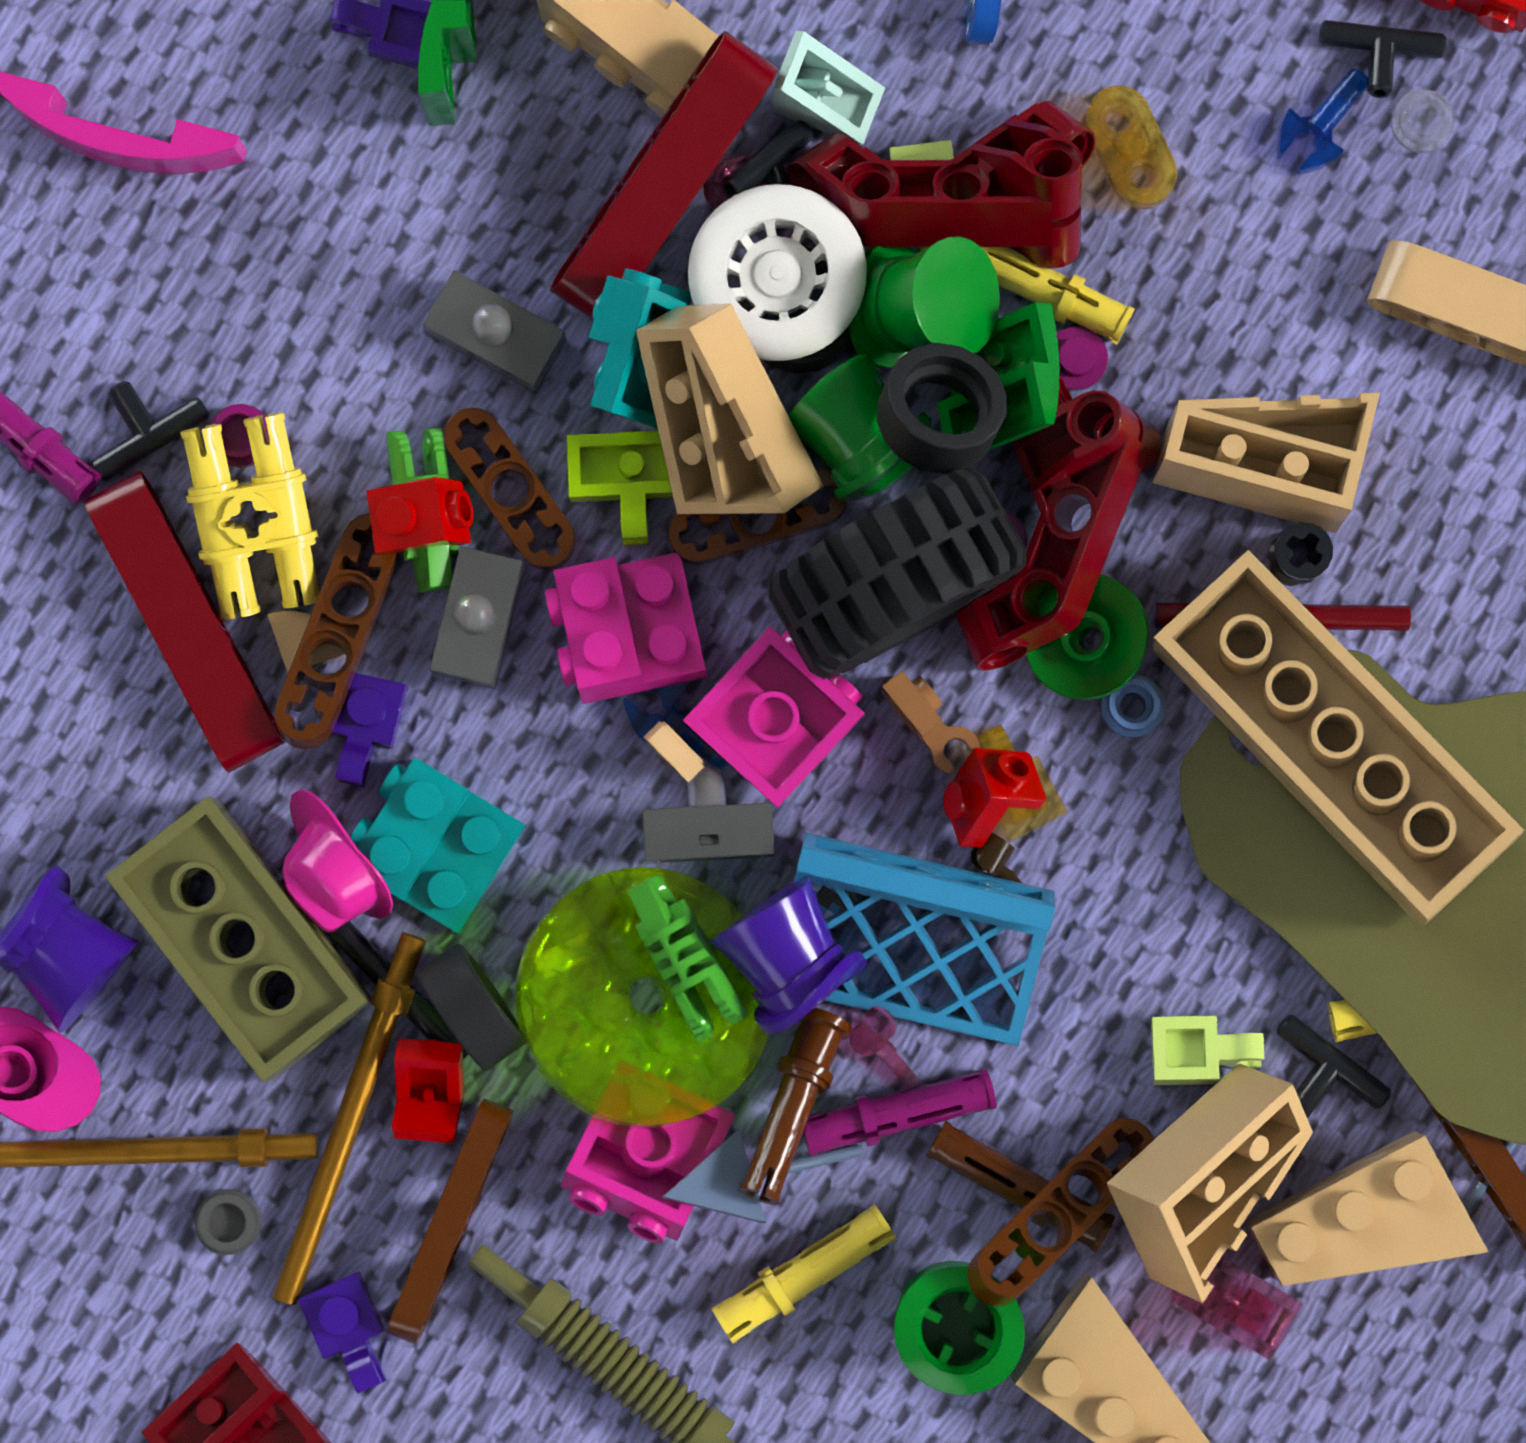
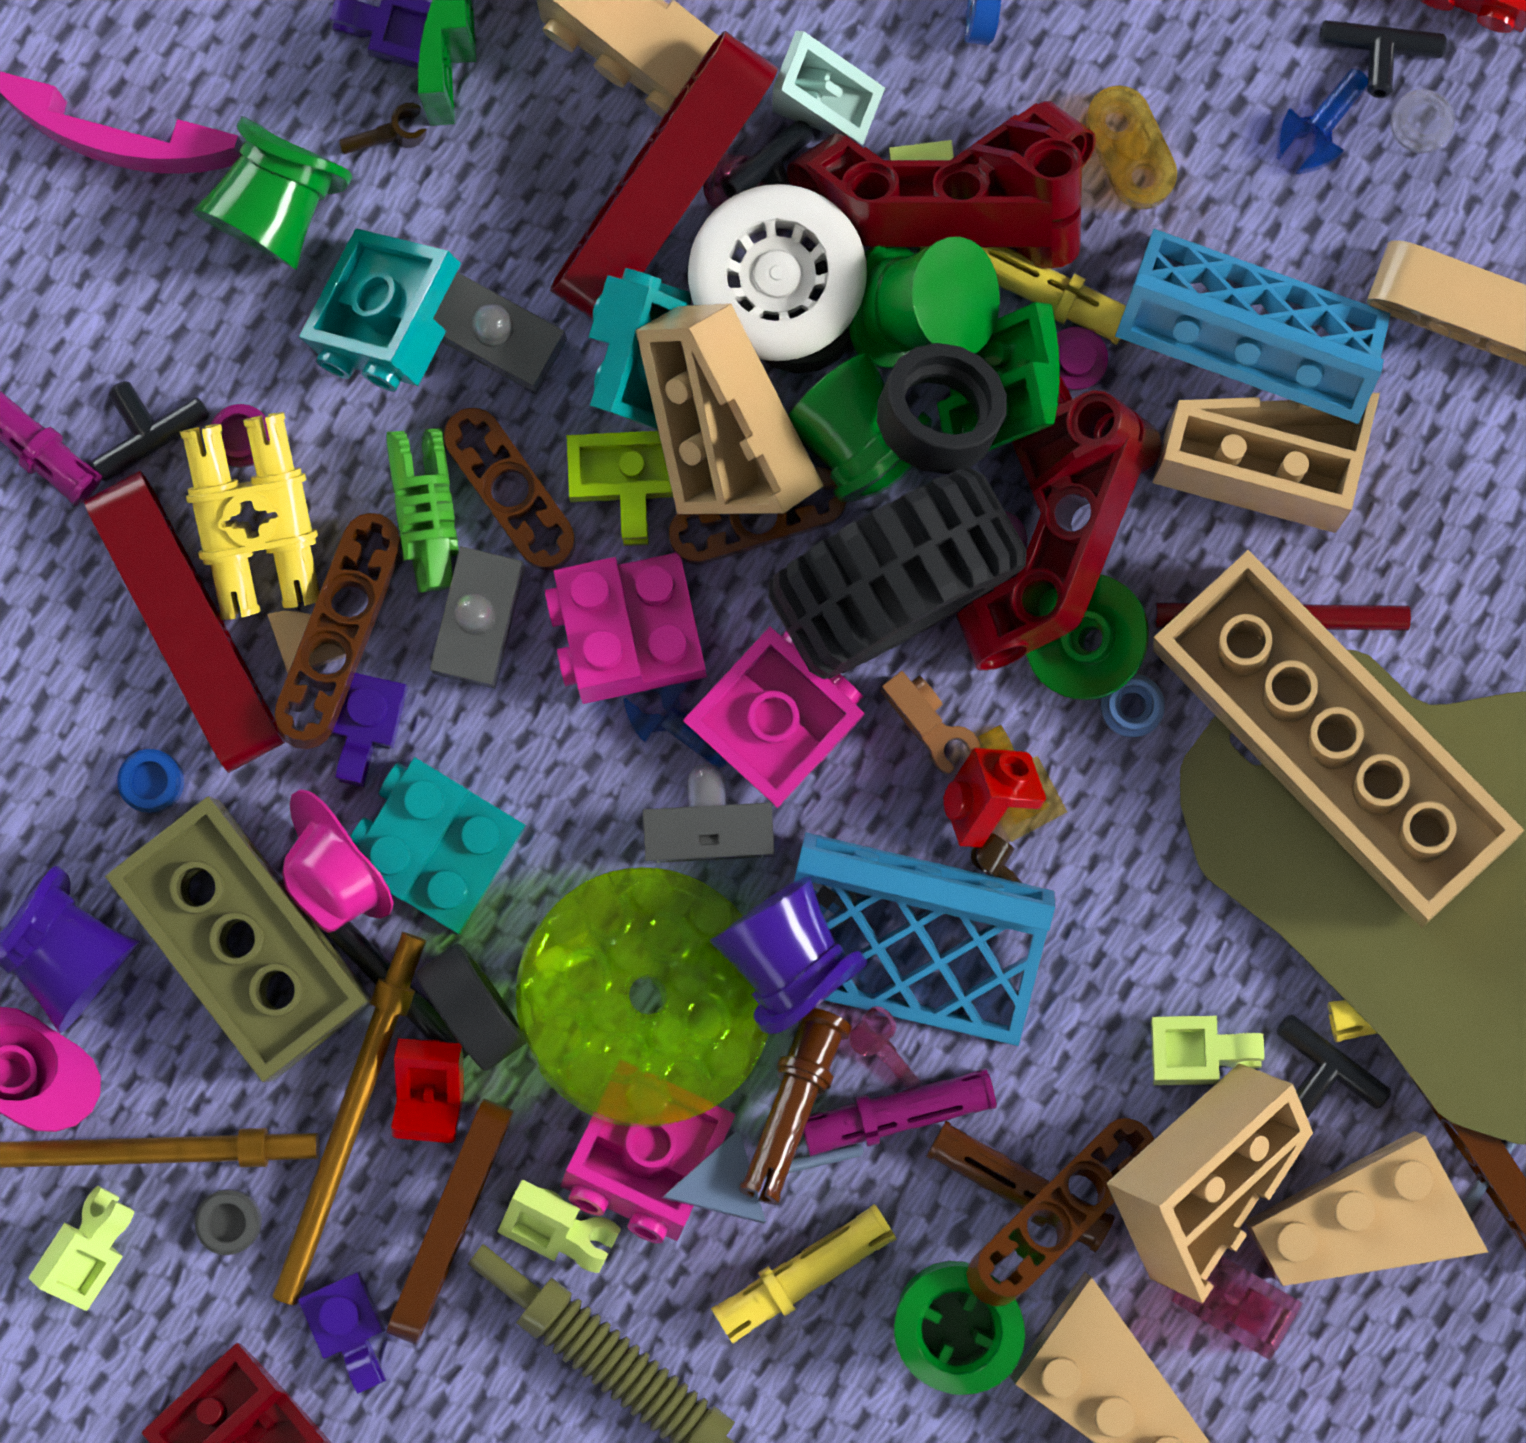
red bracket [366,477,474,555] -> none
bright green hinge [628,875,748,1043] -> none
tan tile [643,721,704,783] -> none
black bush [1267,522,1333,586] -> none
none -> yellowish green plate [28,1186,135,1311]
none -> blue tile [117,749,184,814]
none -> green hat [192,116,352,270]
none -> teal plate [299,228,461,392]
none -> dark brown hand [339,102,427,155]
none -> yellowish green plate [497,1179,621,1273]
none -> dark azure fence [1115,228,1391,424]

